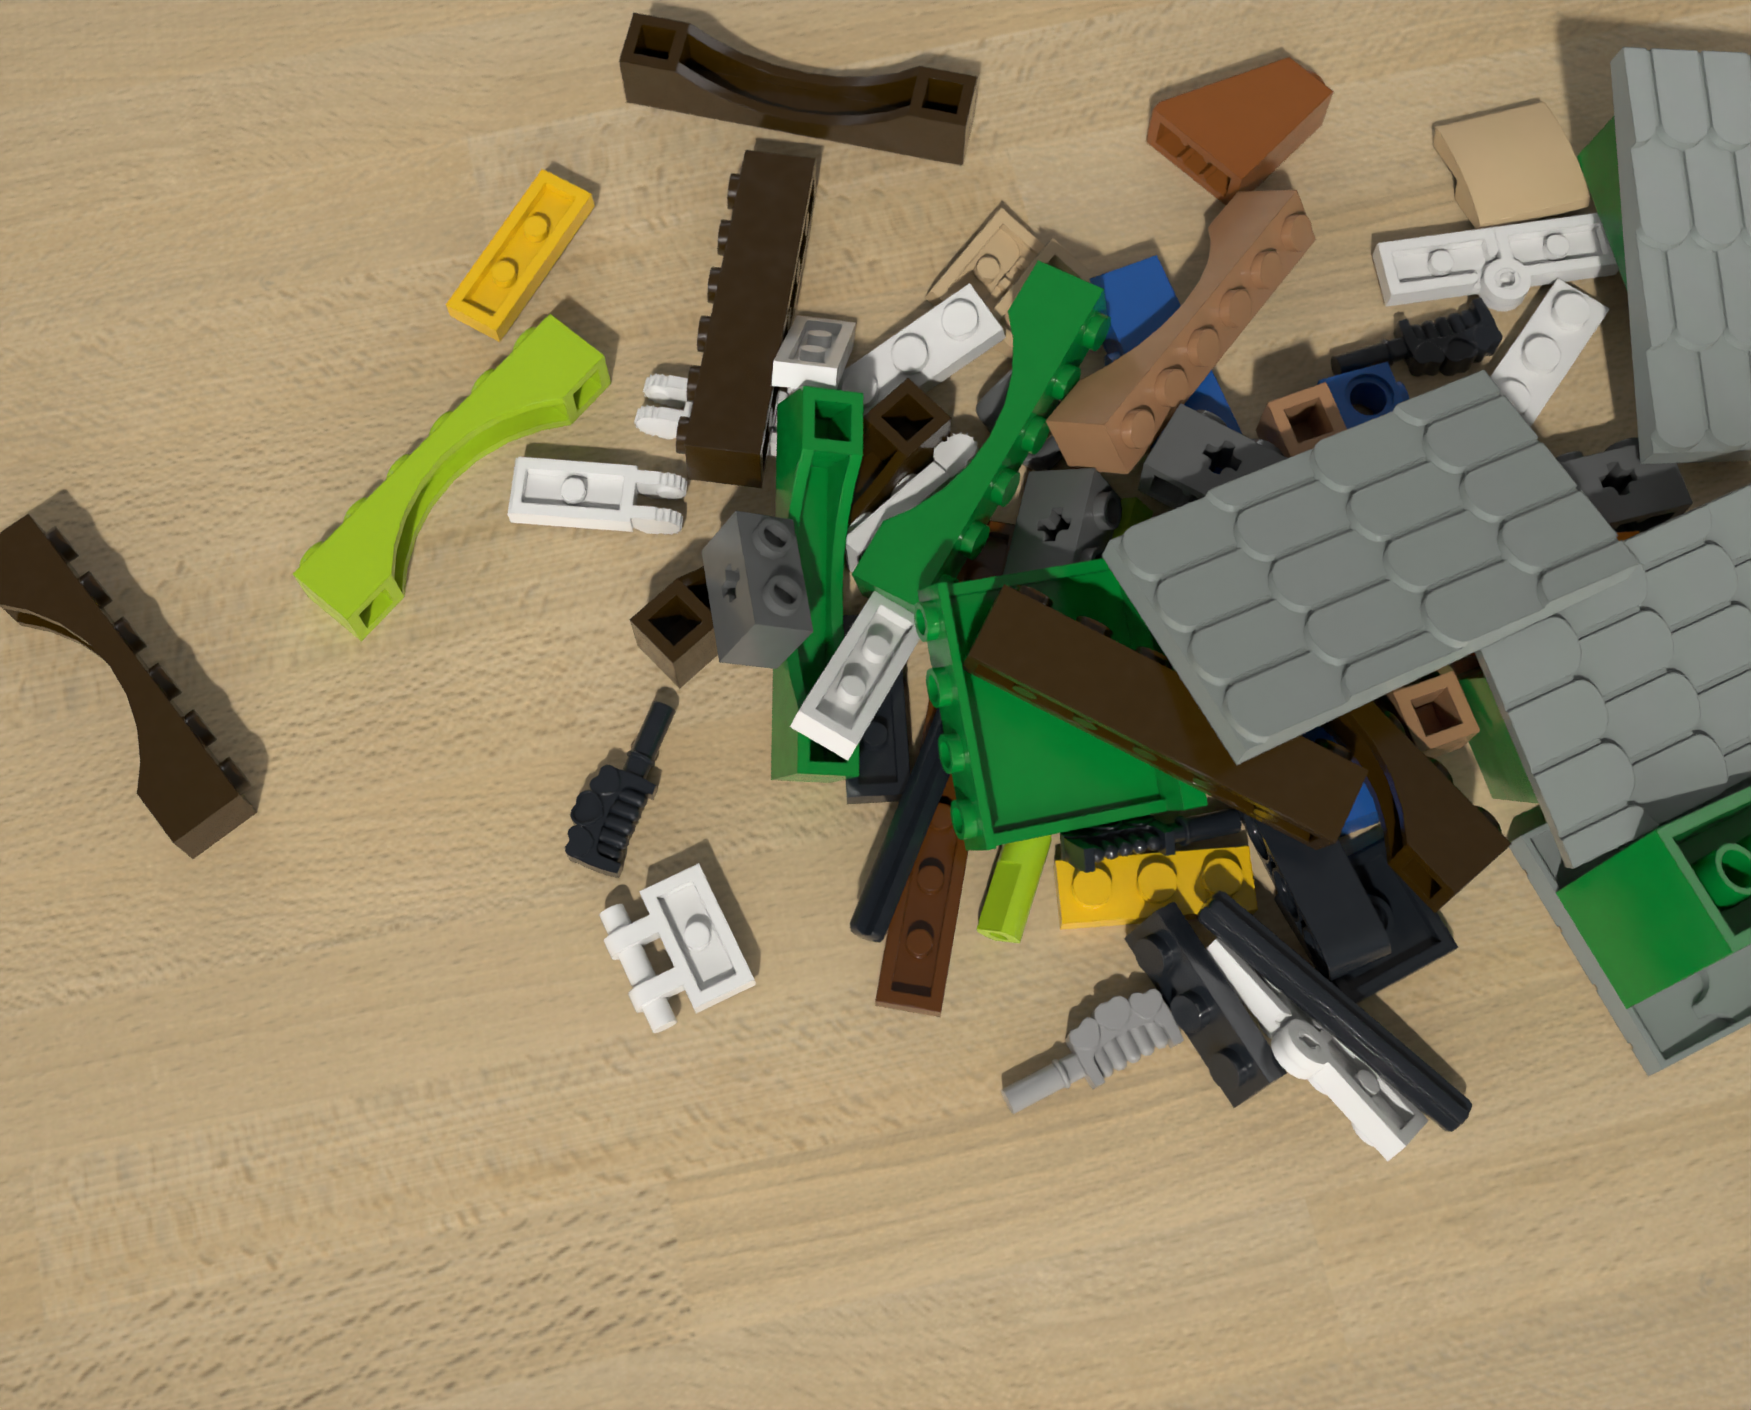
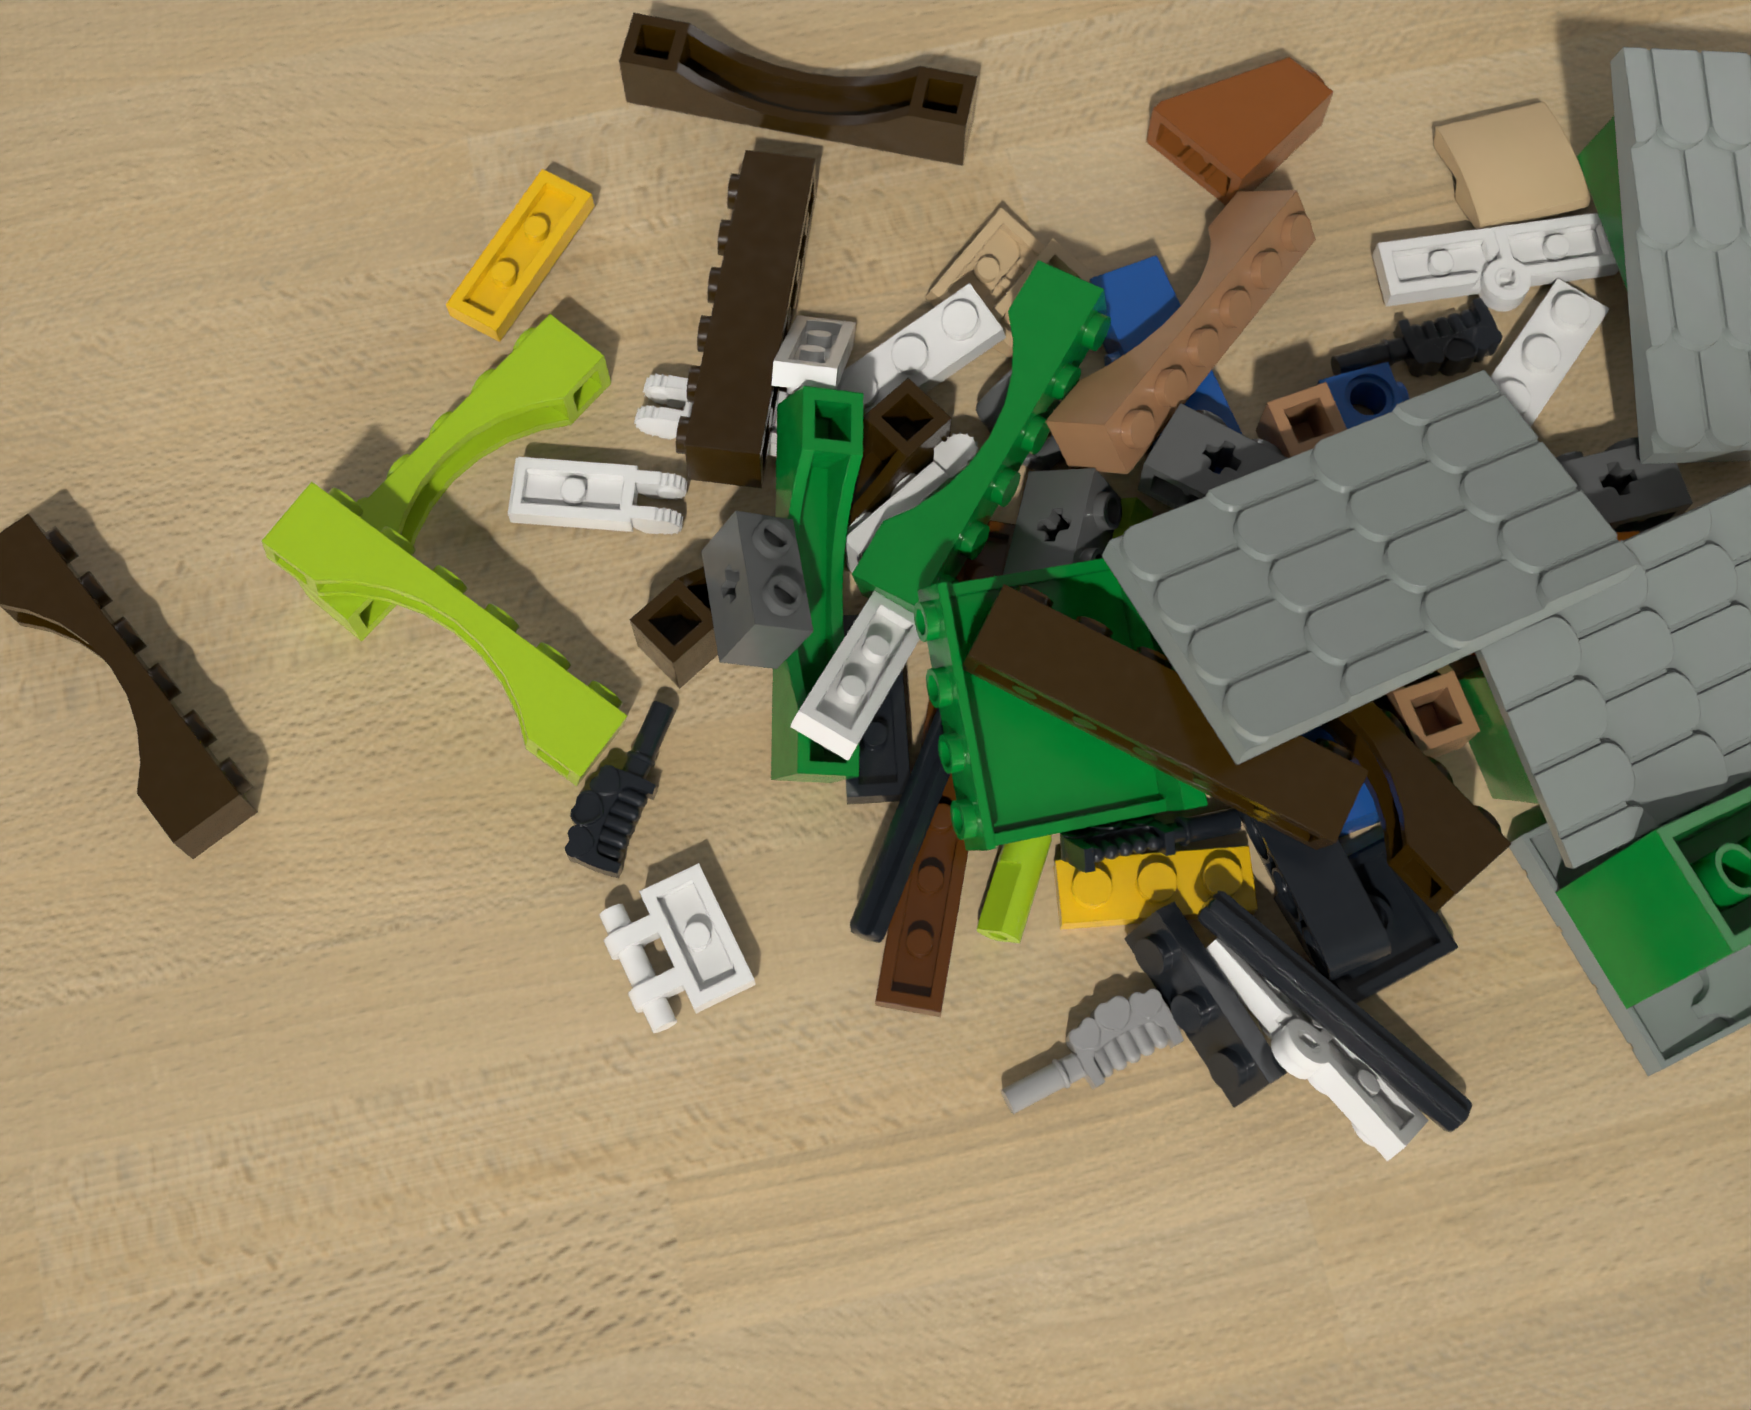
none -> lime arch [261,482,627,786]

